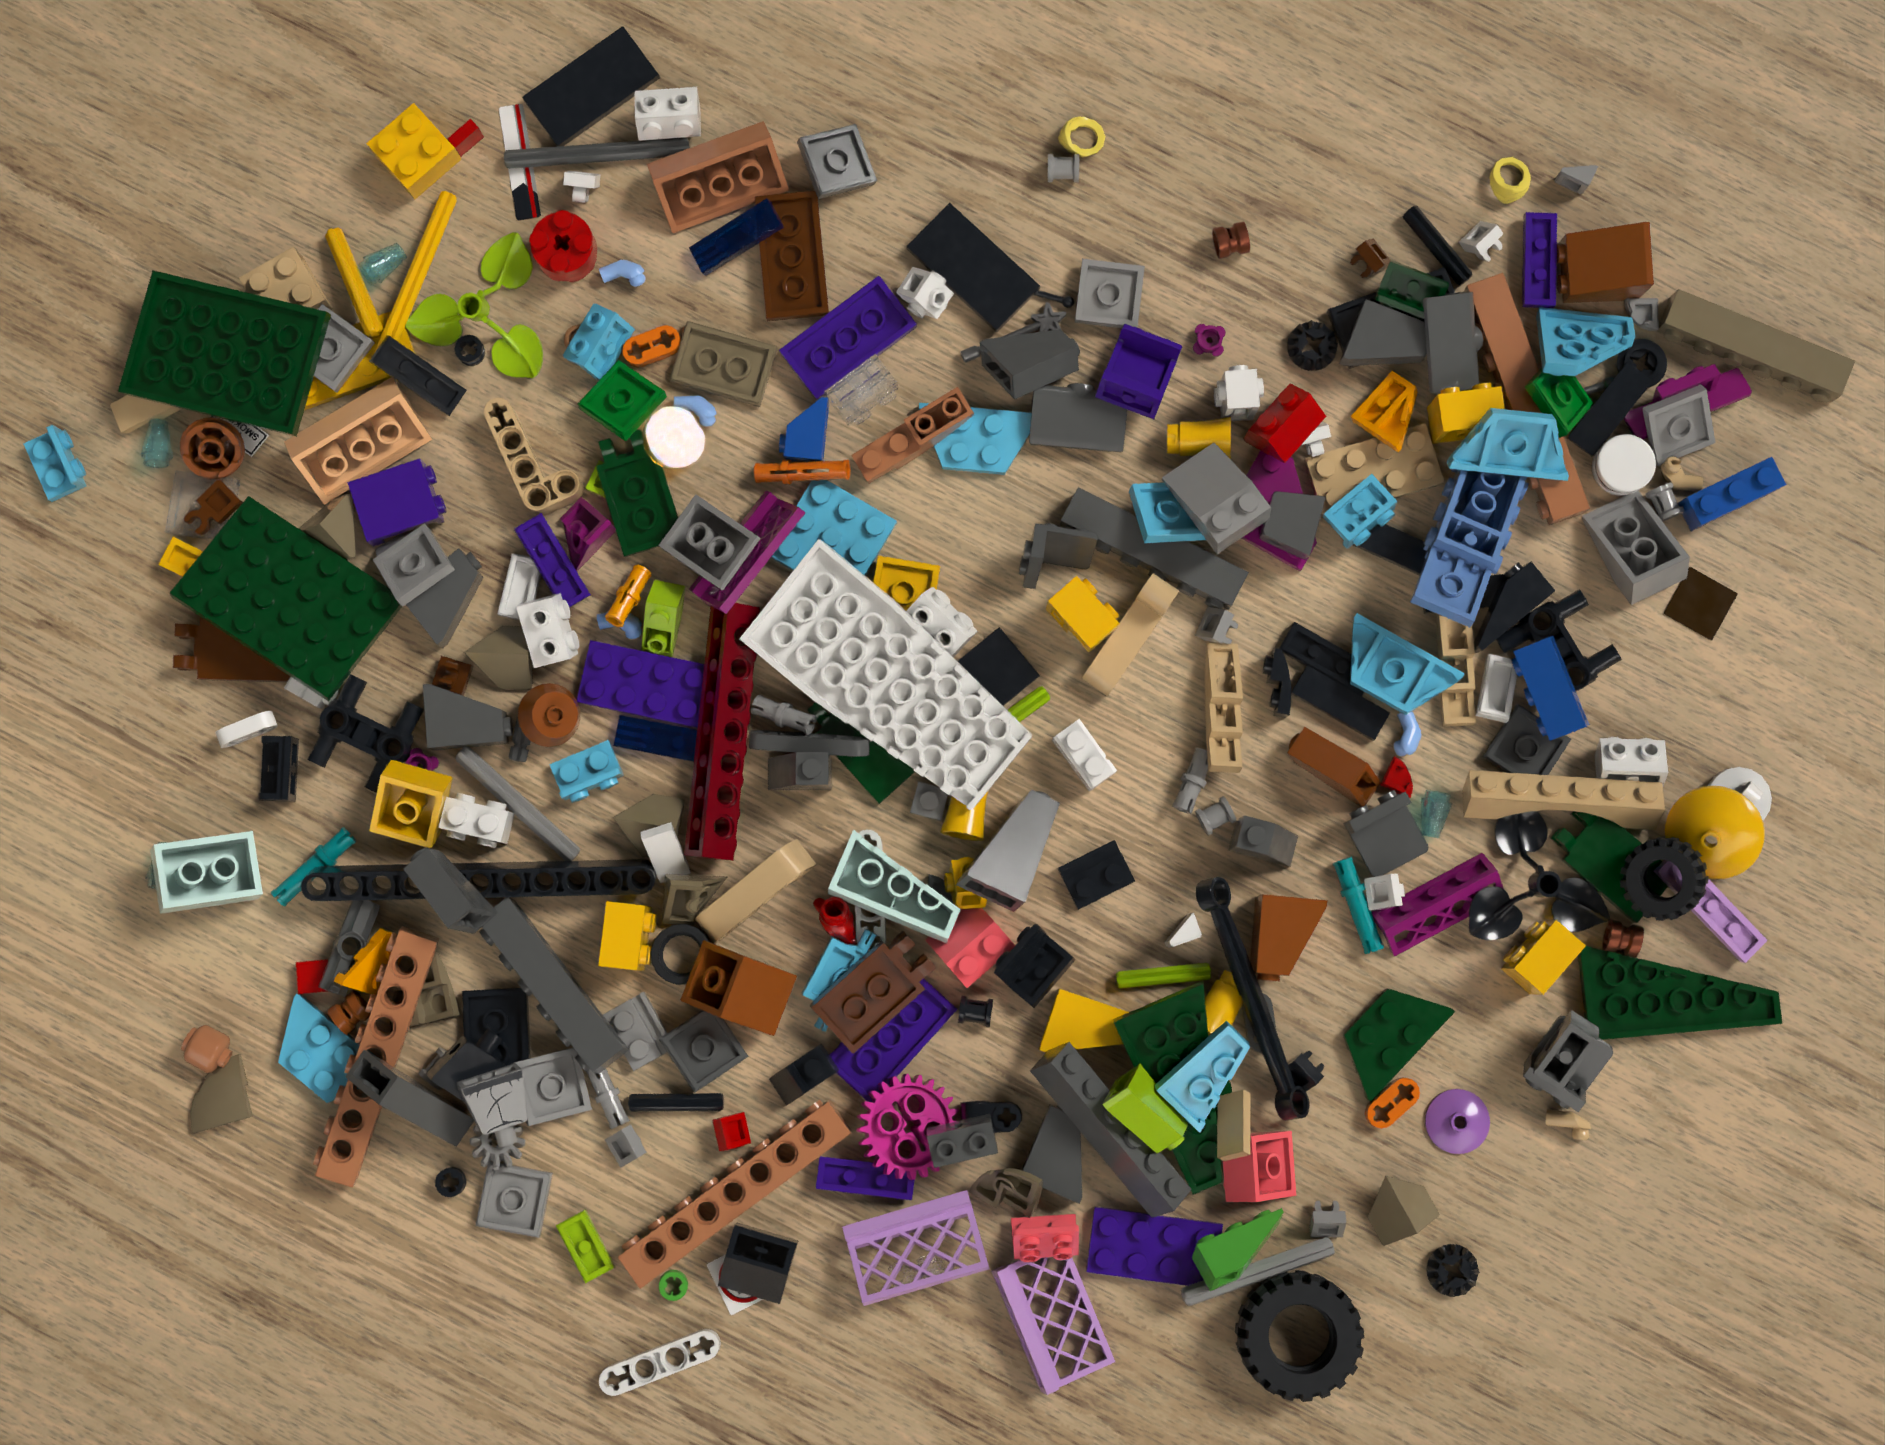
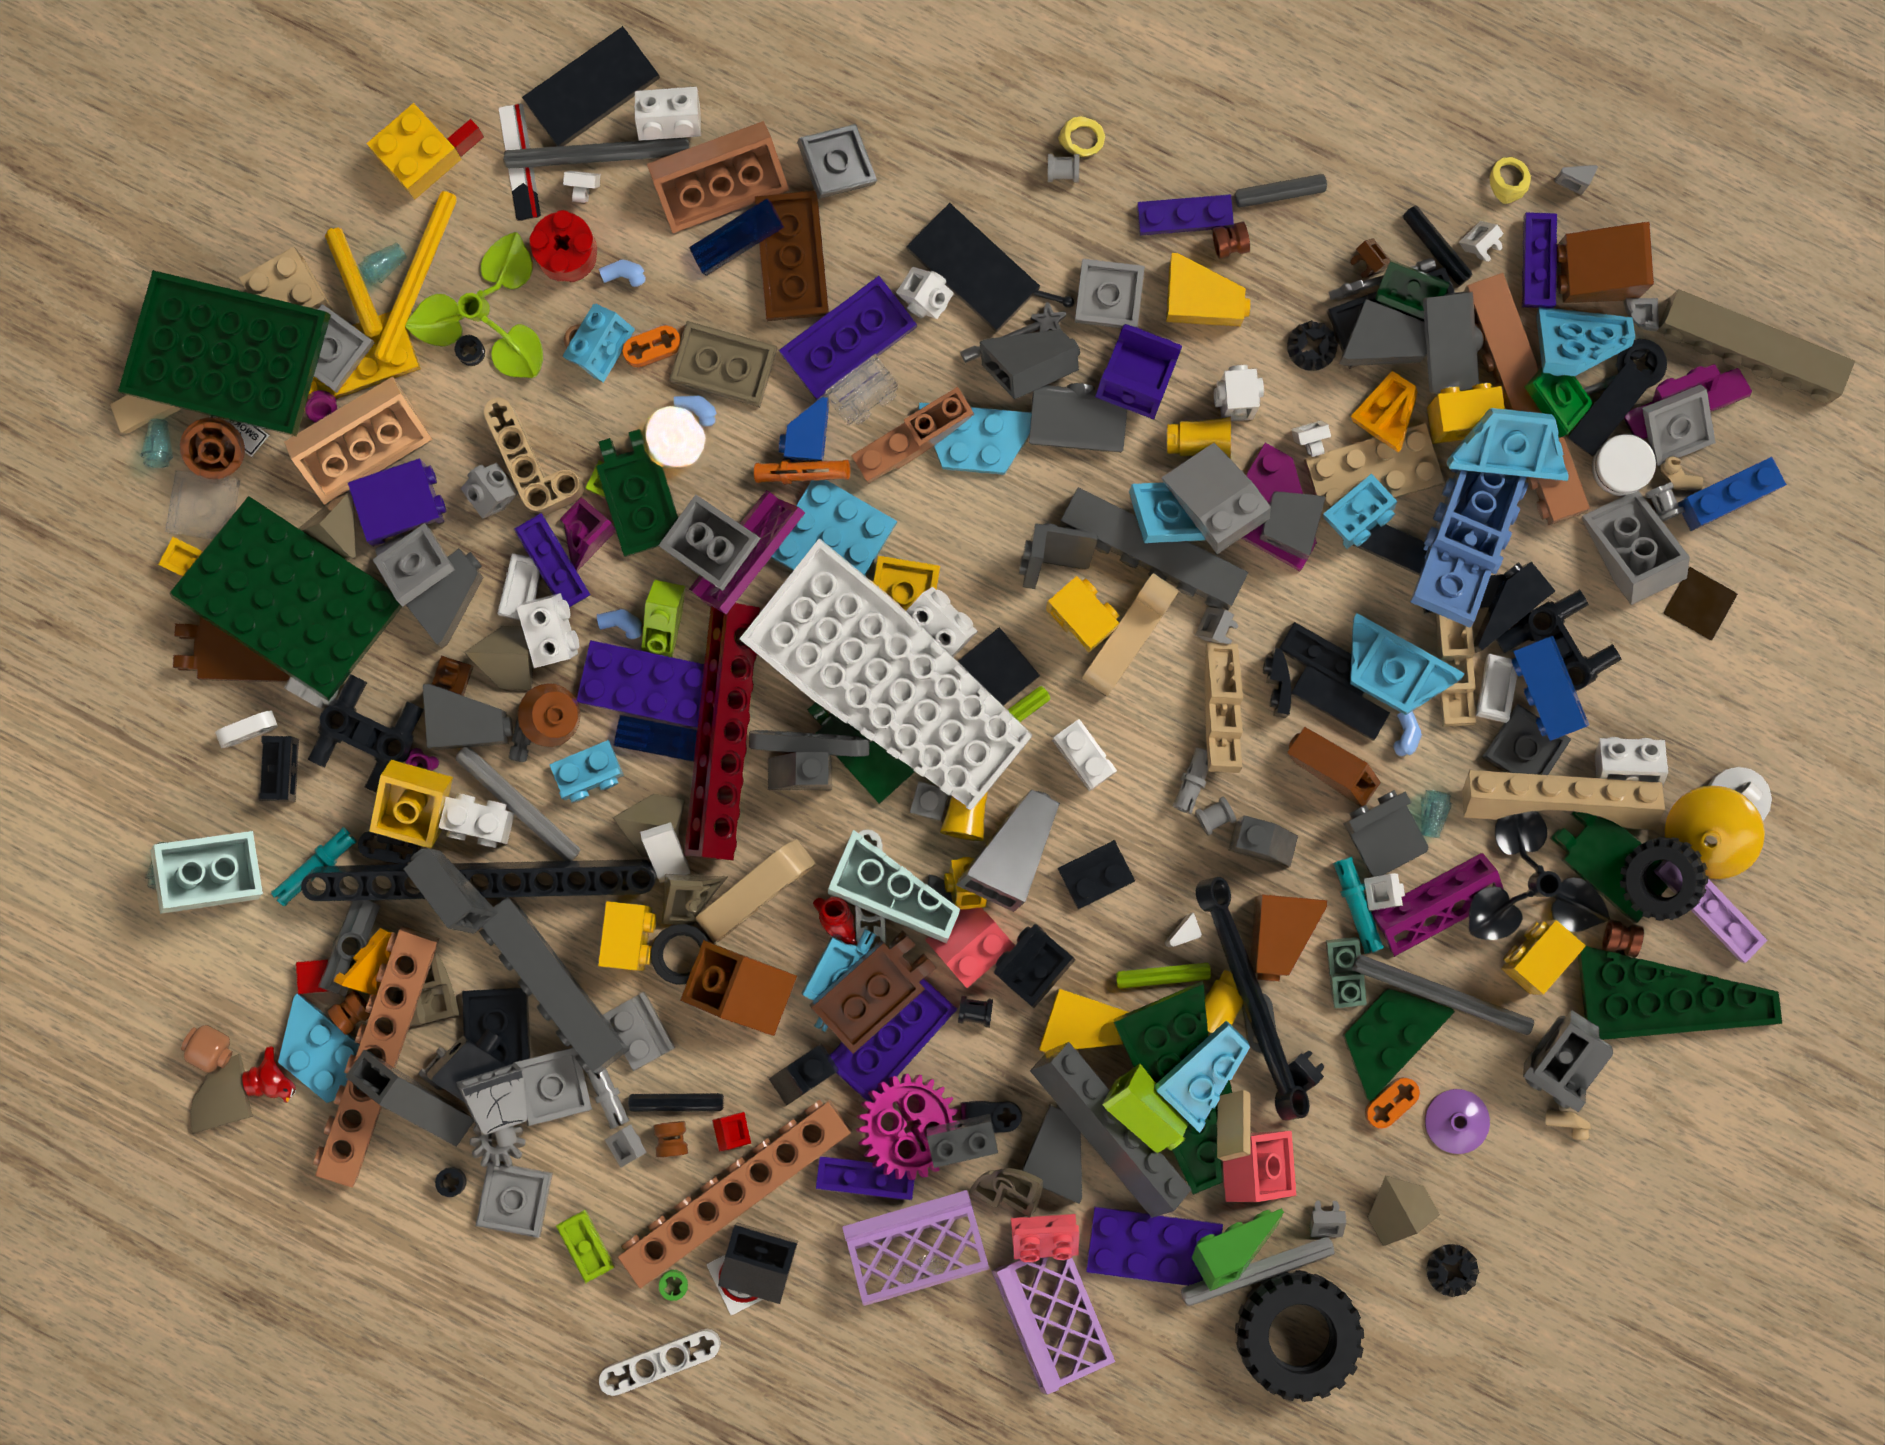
medium azure bracket [23,425,86,502] -> none
reddish brown plate [184,479,243,536] -> none
black tile [369,335,467,416] -> none
green tile [577,360,667,441] -> none
light orange pin [605,565,652,627] -> none
dark grey tile [659,1010,749,1093] -> none
light grey pin [751,695,816,735] -> none
magenta plate [1193,324,1226,357] -> none
red slope [1243,383,1327,463] -> none
red tile [1380,756,1413,799] -> none
none -> red animal [242,1046,296,1103]
none -> magenta tile [305,390,337,422]
none -> black beam [358,831,421,864]
none -> light grey brick [461,463,519,519]
none -> dark orange wheel [653,1121,688,1157]
none -> dark purple plate [1137,194,1234,236]
none -> yellow slope [1166,253,1251,327]
none -> dark grey axle [1235,174,1327,208]
none -> sand green slope [1326,937,1367,1008]
none -> flat silver piece [1328,258,1436,301]
none -> dark grey axle [1352,955,1534,1035]

